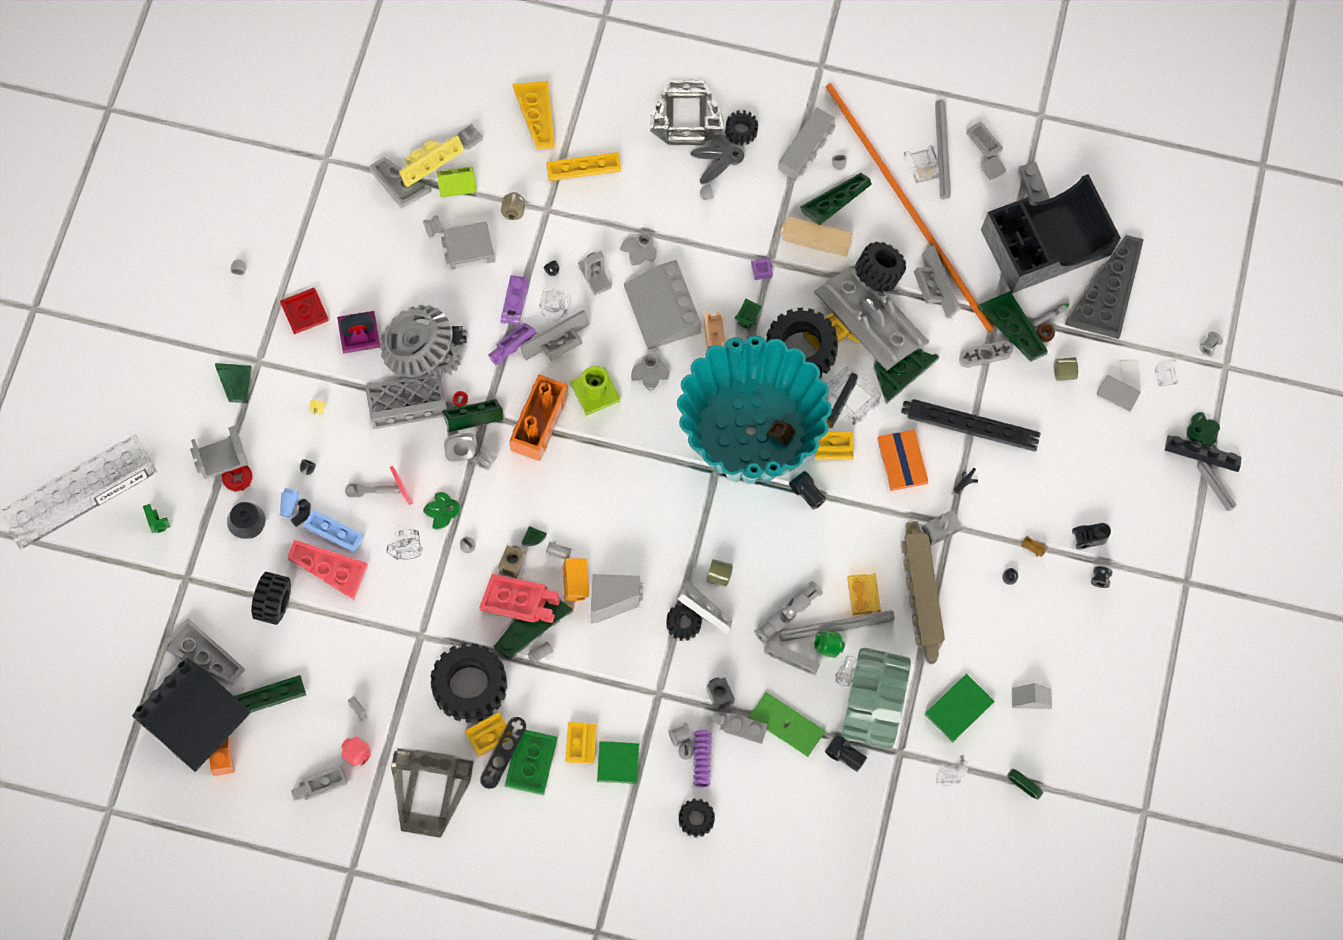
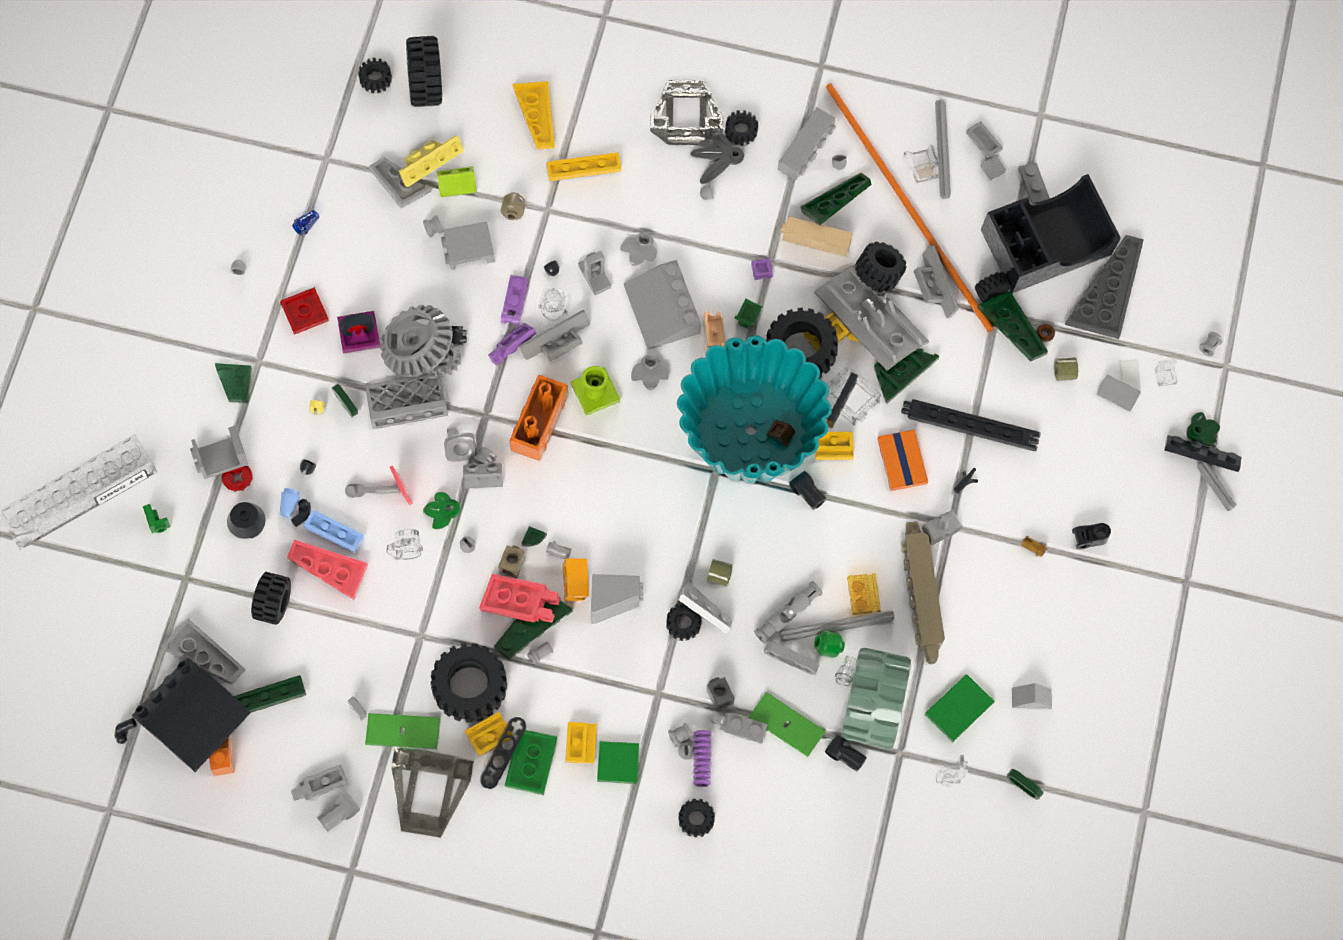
coral head [341,736,371,766] -> none
dark green slope [442,399,503,432] -> none
red hinge [452,391,468,407] -> none
light grey tile [457,124,483,150] -> none
light grey beam [959,341,1013,368] -> none
black hinge [1002,568,1019,585] -> none
light grey piece [1031,303,1069,328] -> none
black wheel [1091,566,1113,588] -> none
none -> black arm [114,718,137,744]
none -> clear blue cone [292,210,320,235]
none -> light grey piece [317,793,360,832]
none -> dark green tile [331,384,358,417]
none -> black tyre [358,58,392,93]
none -> bright green piece [365,713,440,749]
none -> black tyre [406,36,442,107]
none -> light grey bracket [463,462,503,489]
none -> black tyre [974,272,1011,302]

